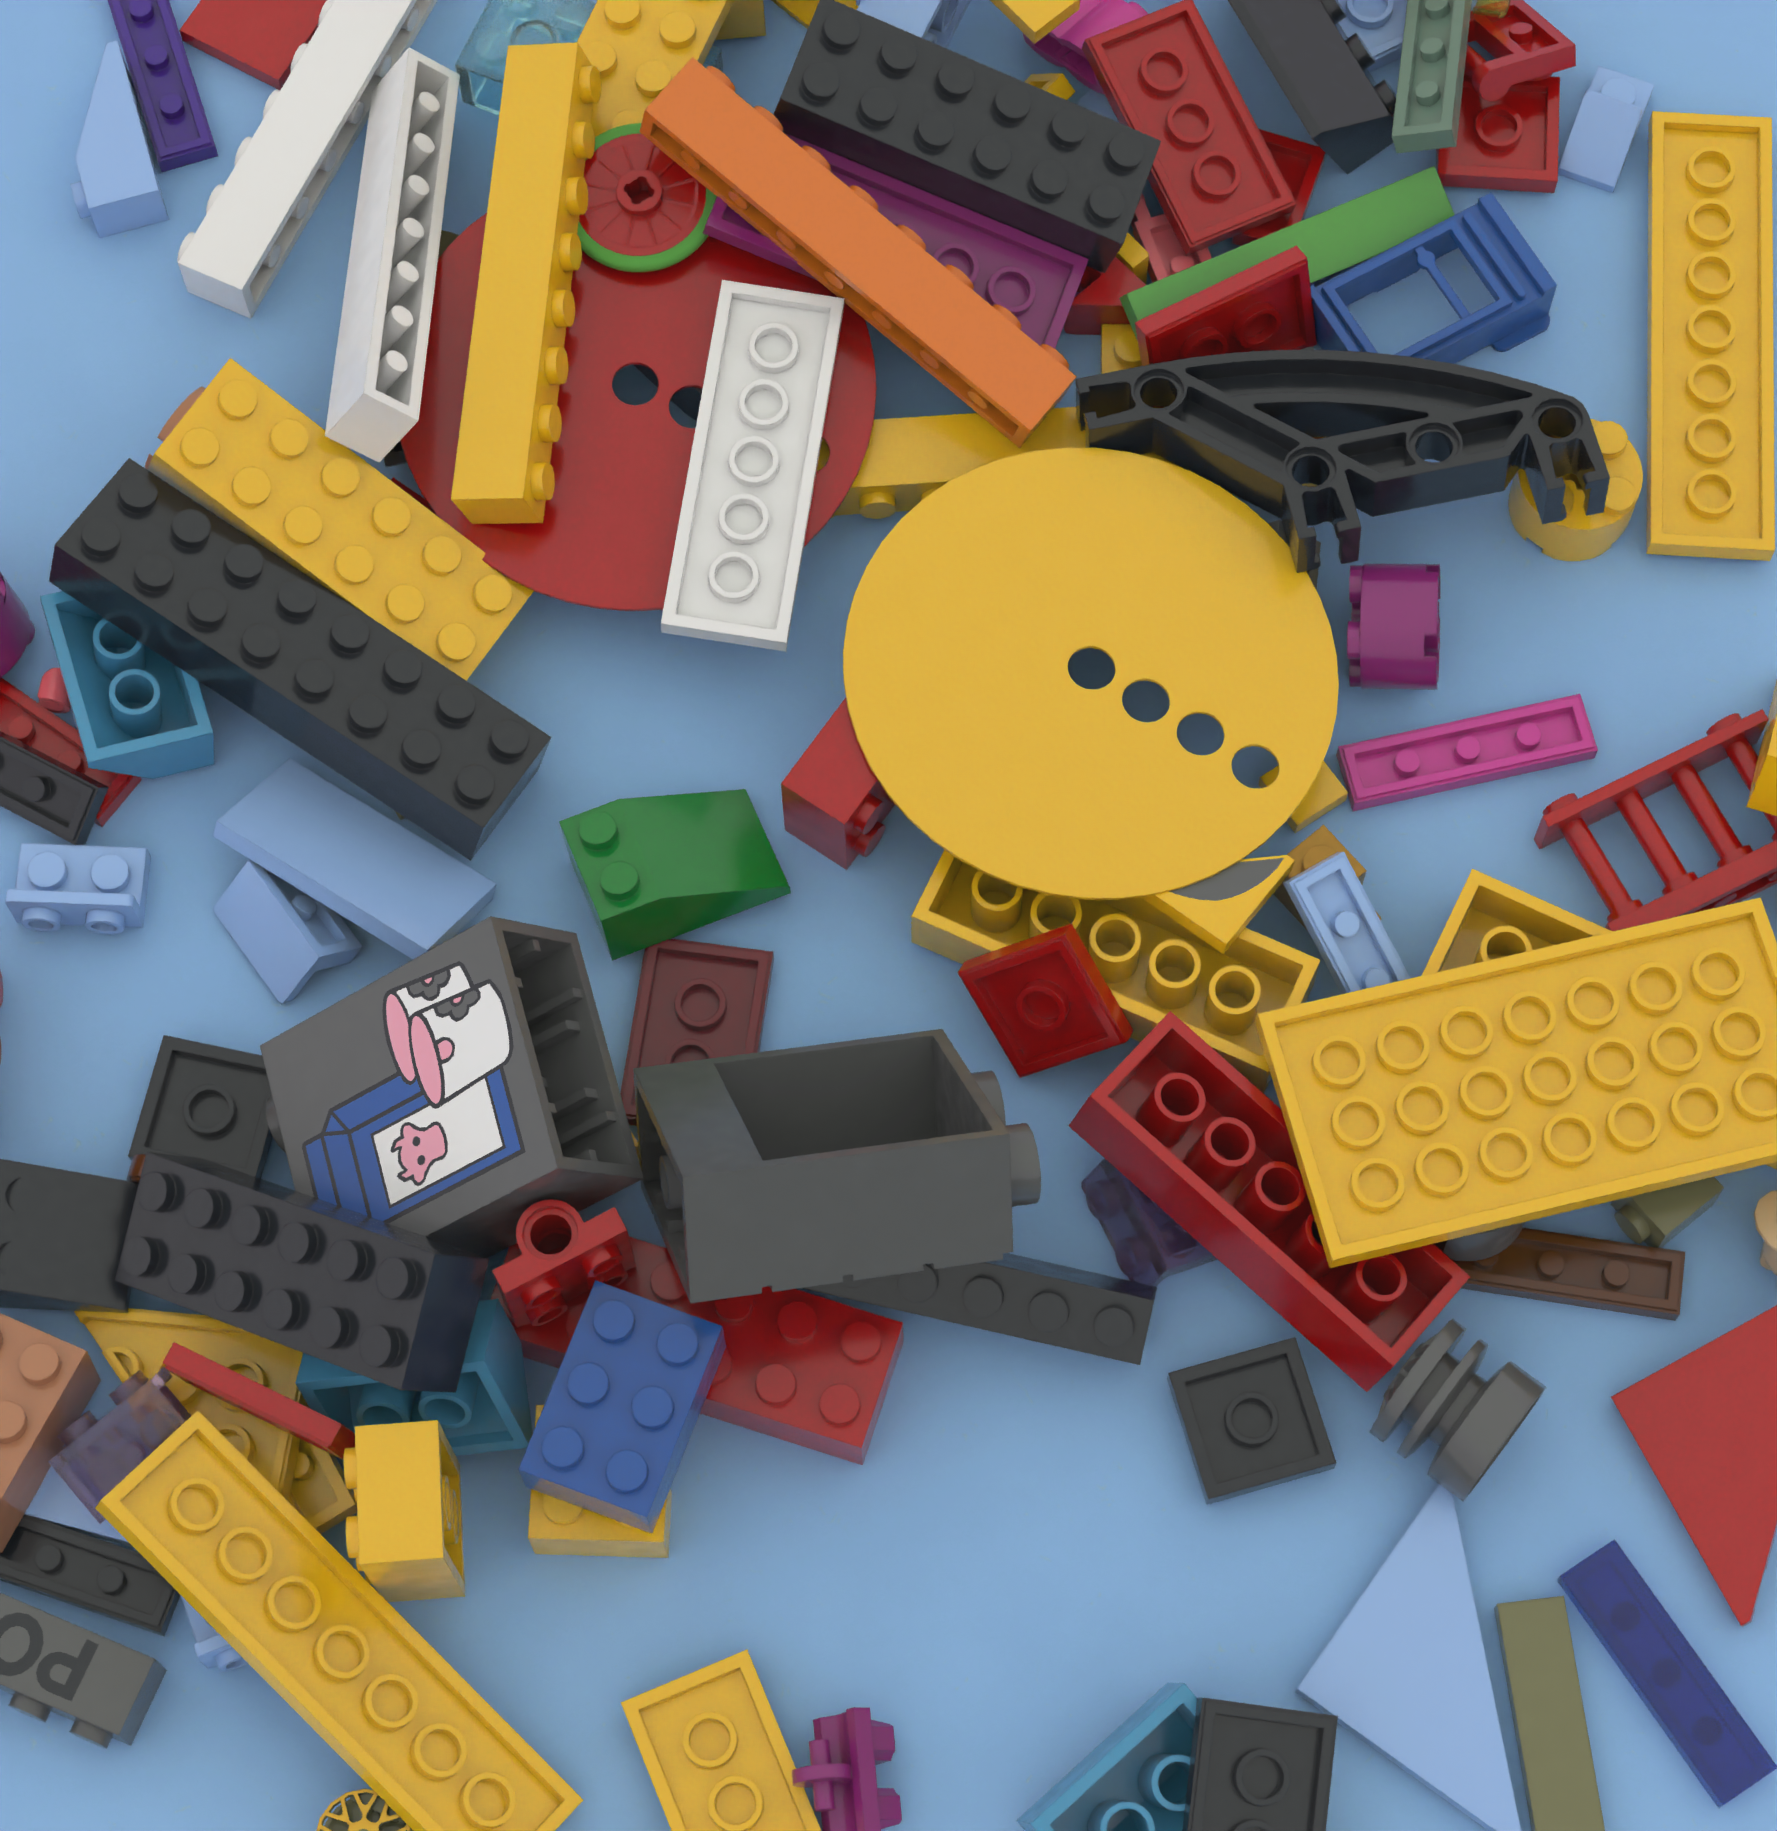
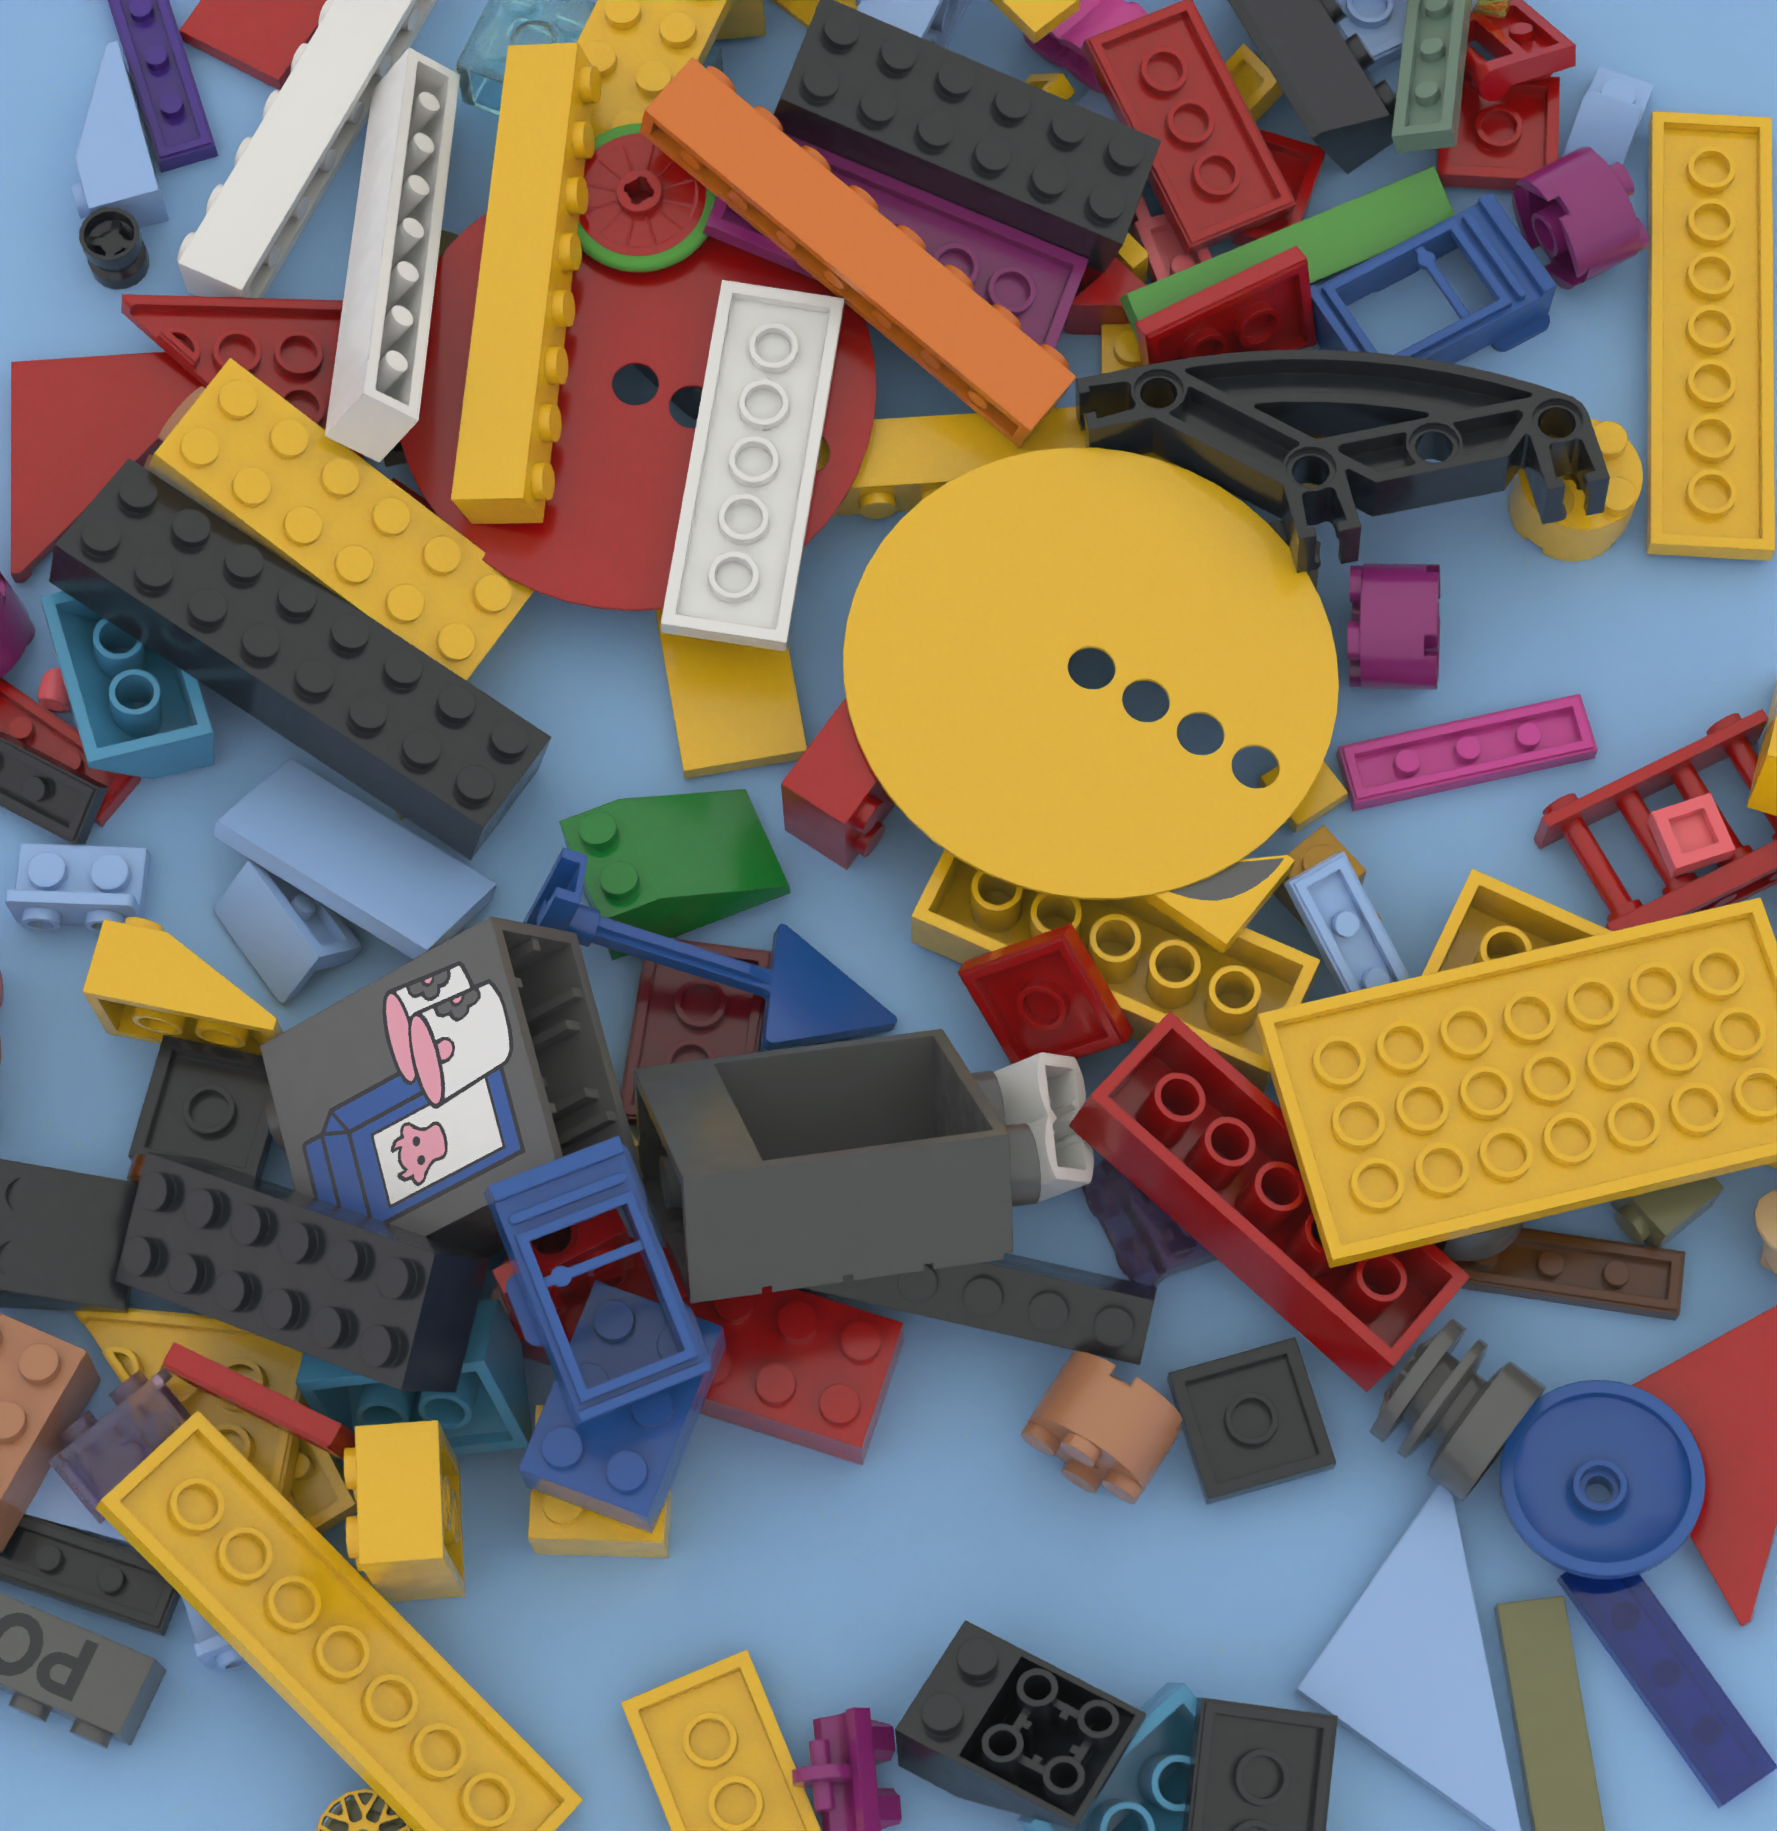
none -> red tile [11,352,206,583]
none -> black wheel [79,207,149,290]
none -> yellow slope [82,917,283,1055]
none -> red tile [121,294,364,460]
none -> blue piece [483,1135,712,1426]
none -> blue piece [523,847,897,1050]
none -> yellow tile [655,610,807,779]
none -> black slope [895,1620,1146,1831]
none -> white brick [994,1052,1094,1203]
none -> nougat brick [1021,1351,1183,1504]
none -> yellow plate [1225,43,1284,123]
none -> blue dish [1499,1380,1705,1579]
none -> magenta brick [1512,146,1649,290]
none -> coral plate [1647,793,1736,878]

